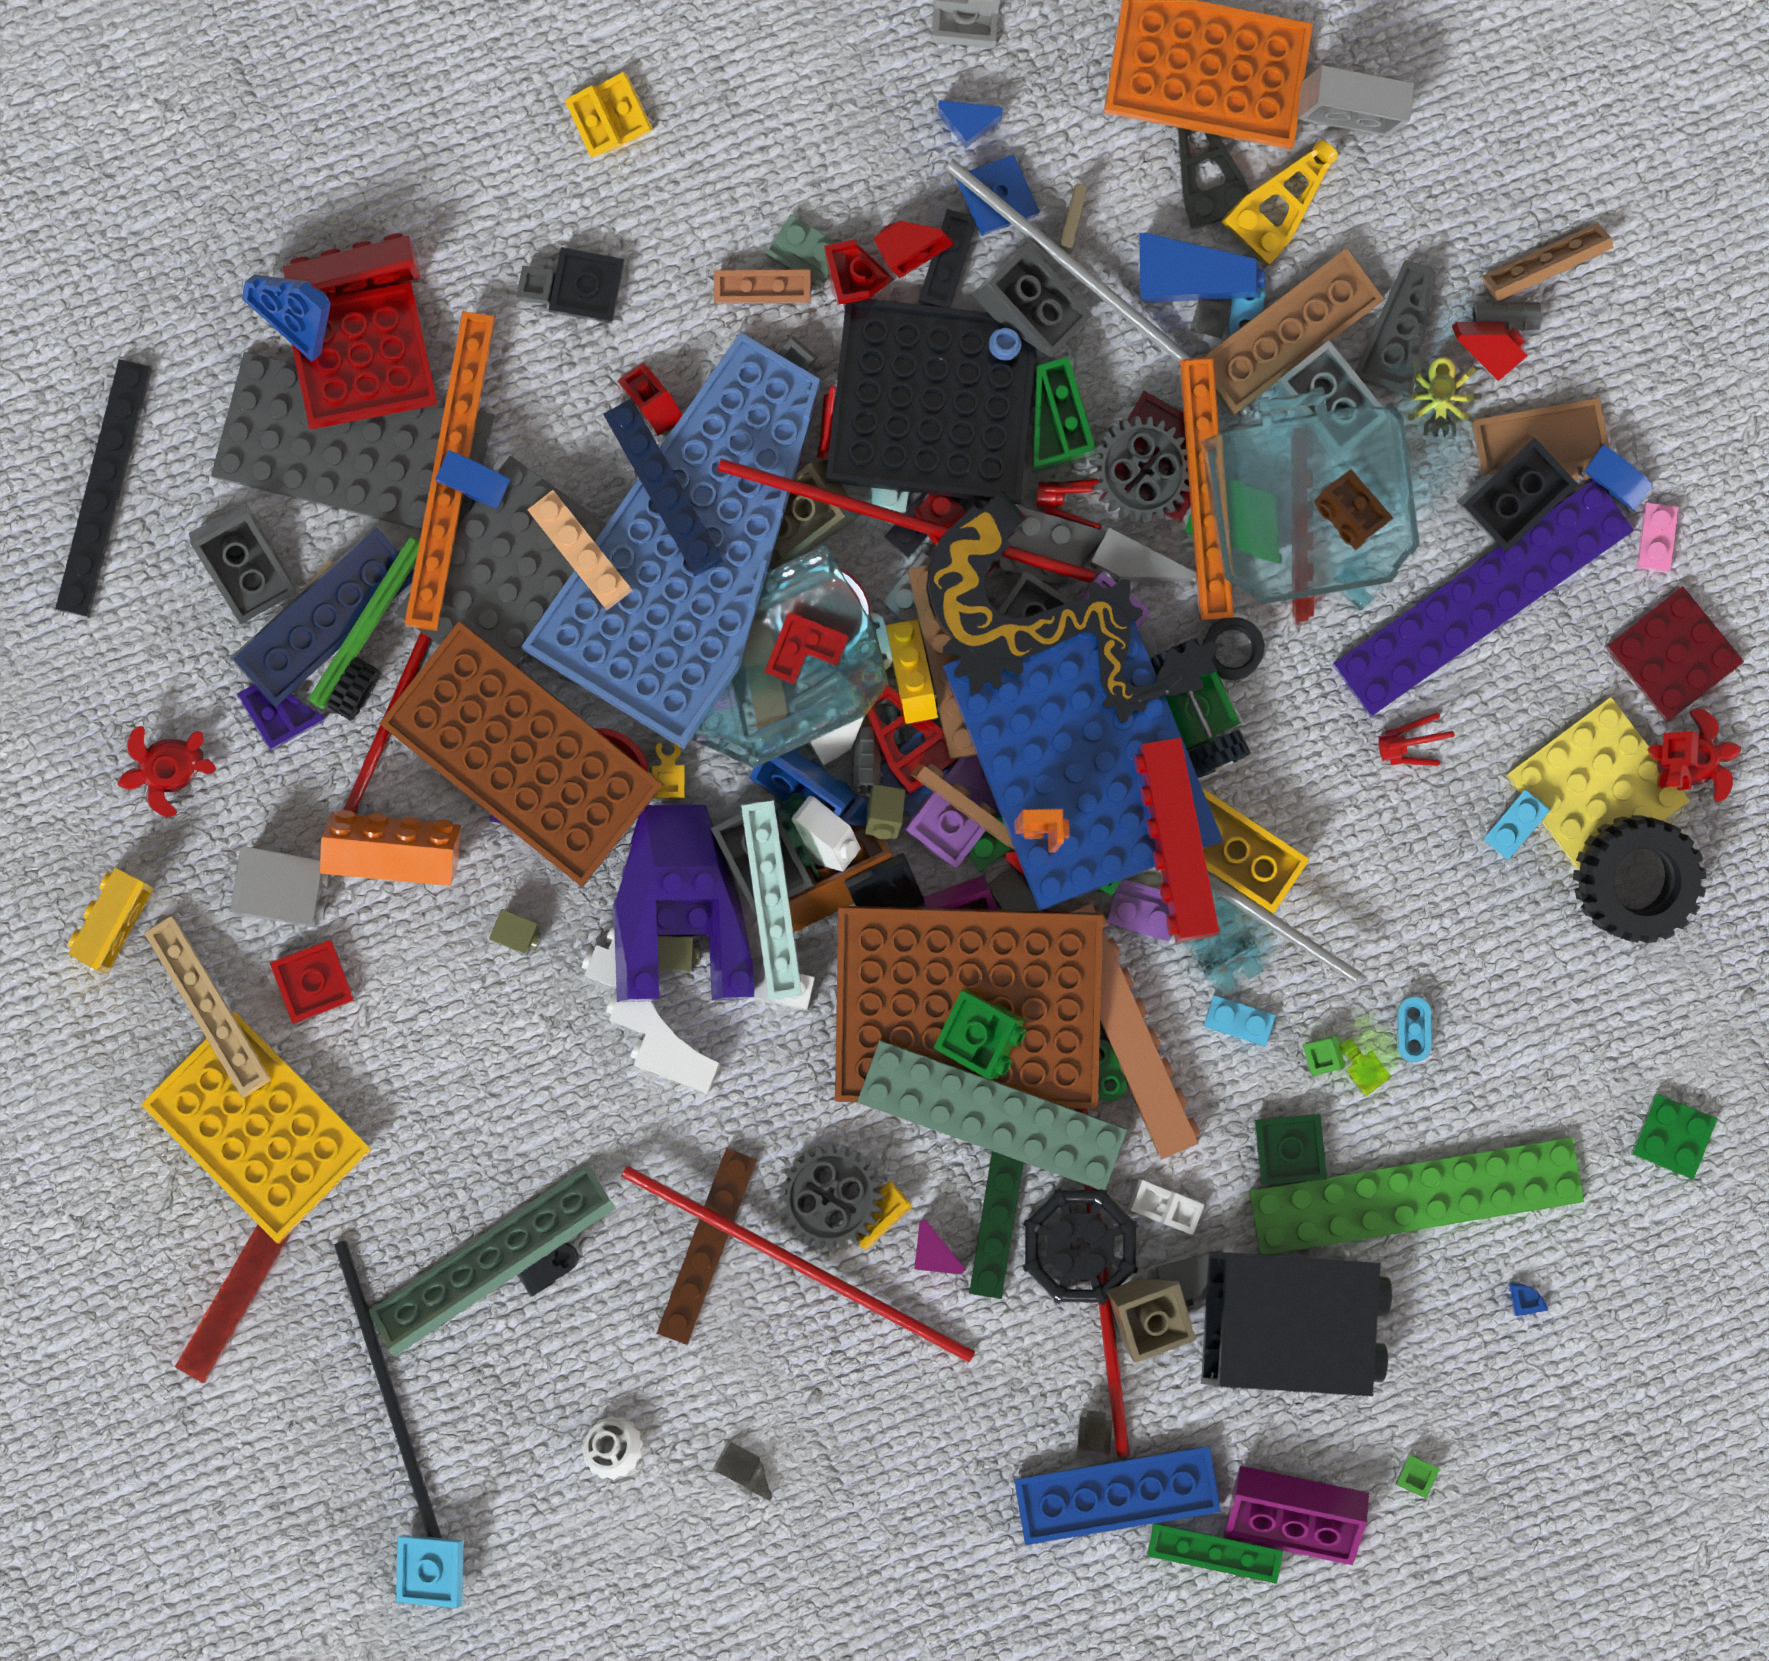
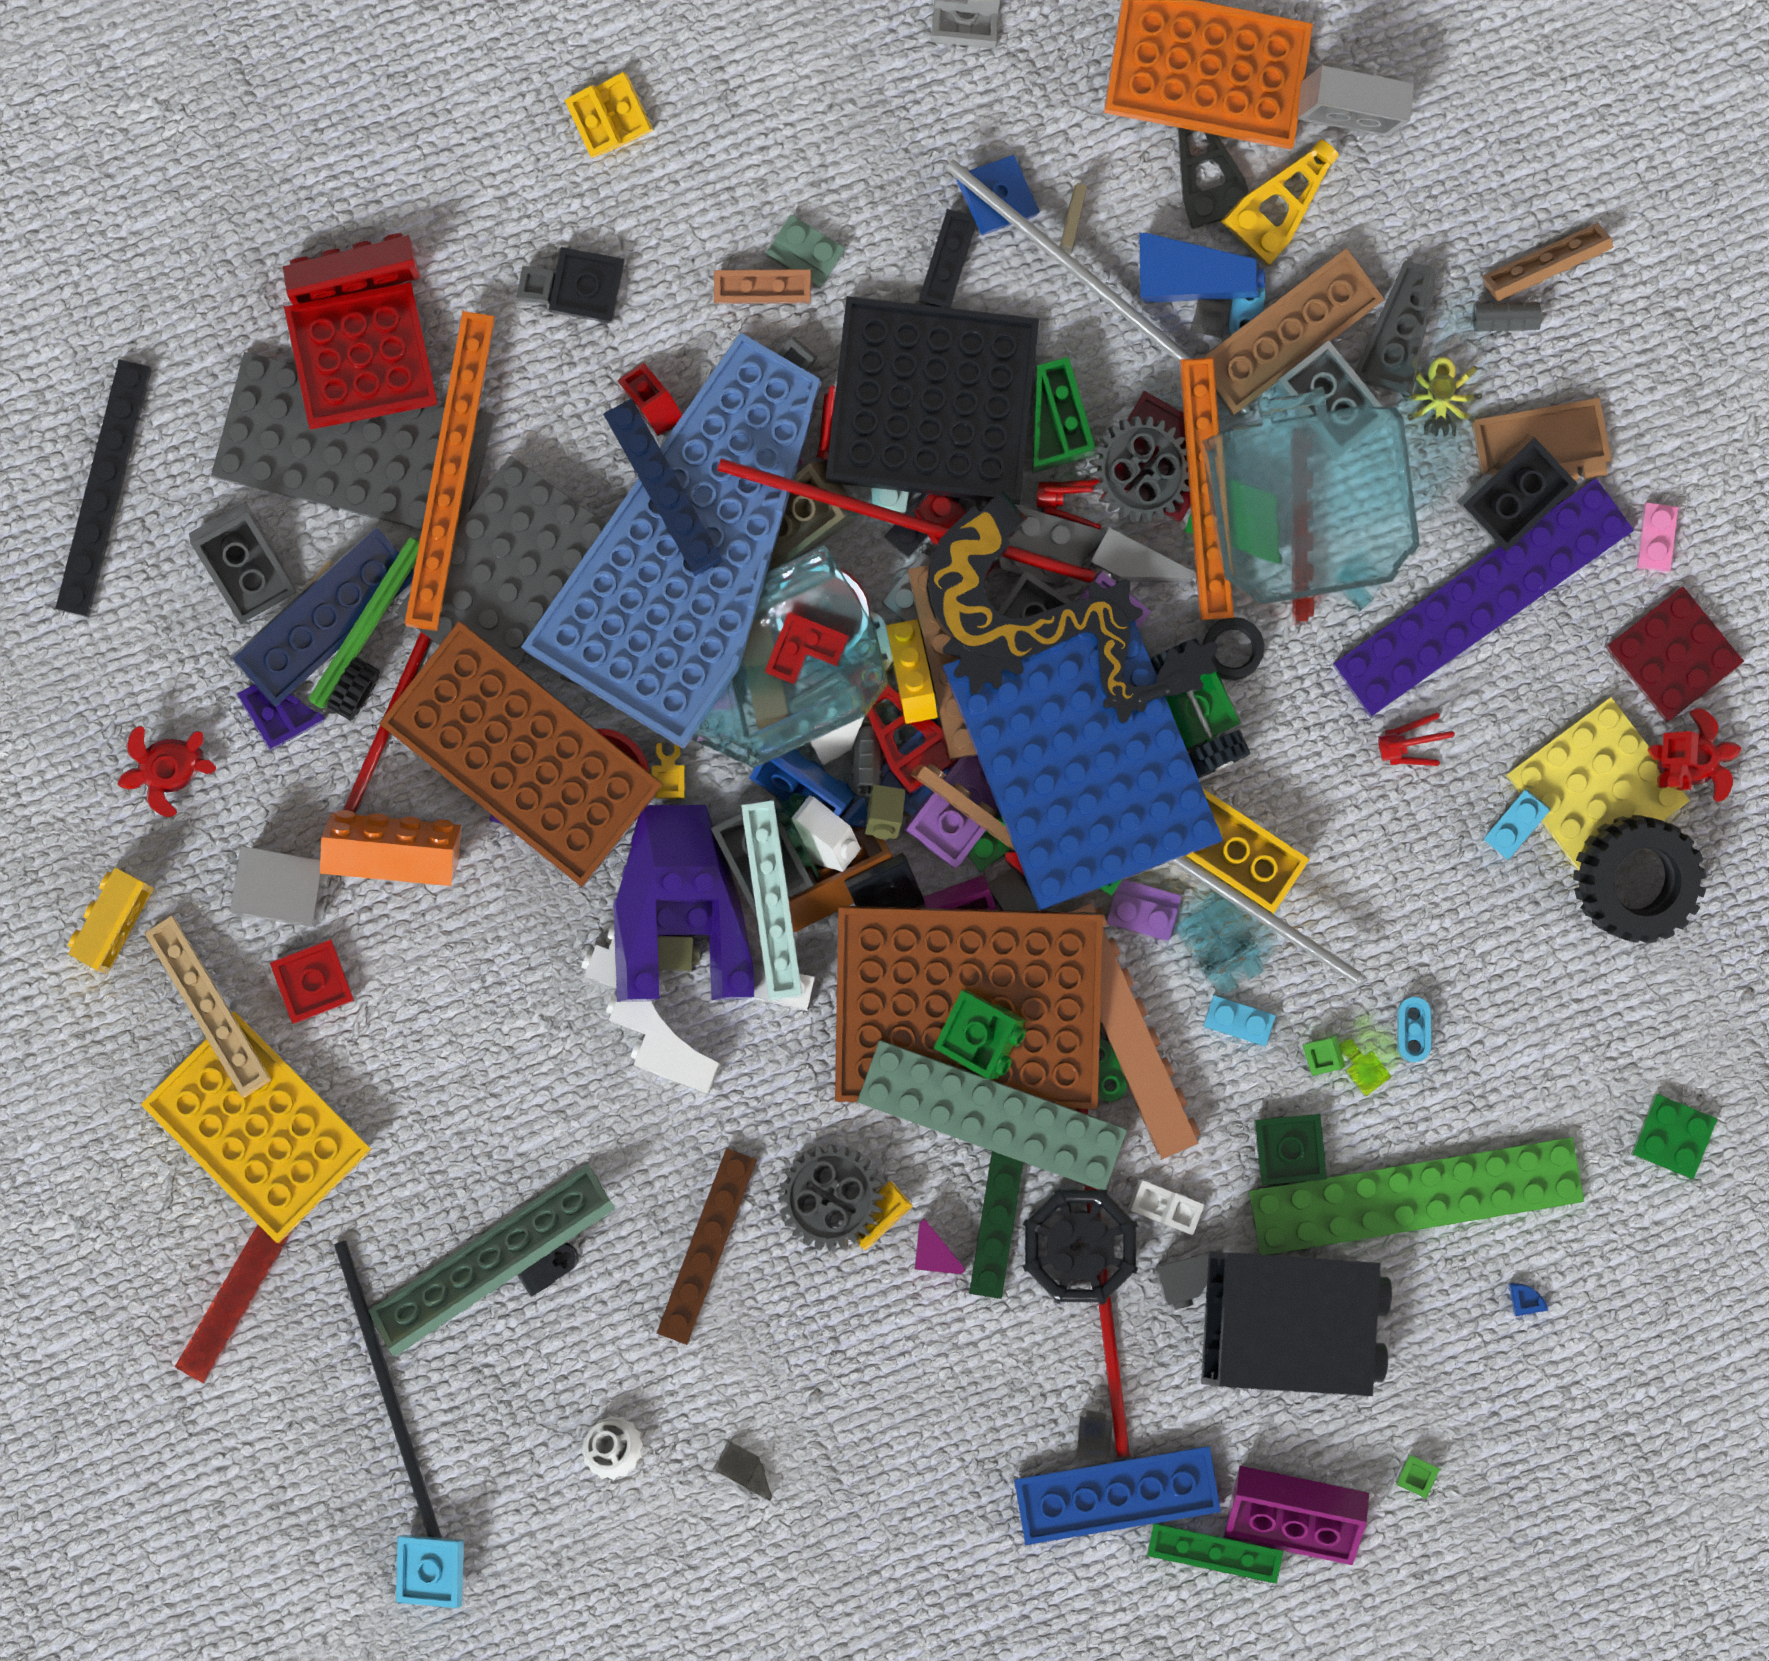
blue plate [242,275,331,362] -> none
blue slope [435,450,511,510] -> none
olive brick [489,909,542,956] -> none
light nougat plate [528,490,633,610] -> none
red piece [621,1165,975,1363] -> none
red slope [824,239,894,305] -> none
red slope [873,221,954,279] -> none
blue slope [938,100,1003,149] -> none
dark grey slope [972,243,1092,357] -> none
medium blue plate [989,328,1022,360] -> none
orange bracket [1014,809,1069,853] -> none
dark tan slope [1107,1279,1196,1363] -> none
red brick [1134,738,1220,943] -> none
reddish brown bracket [1314,469,1393,550] -> none
red slope [1452,322,1528,381] -> none
blue slope [1583,444,1653,511] -> none

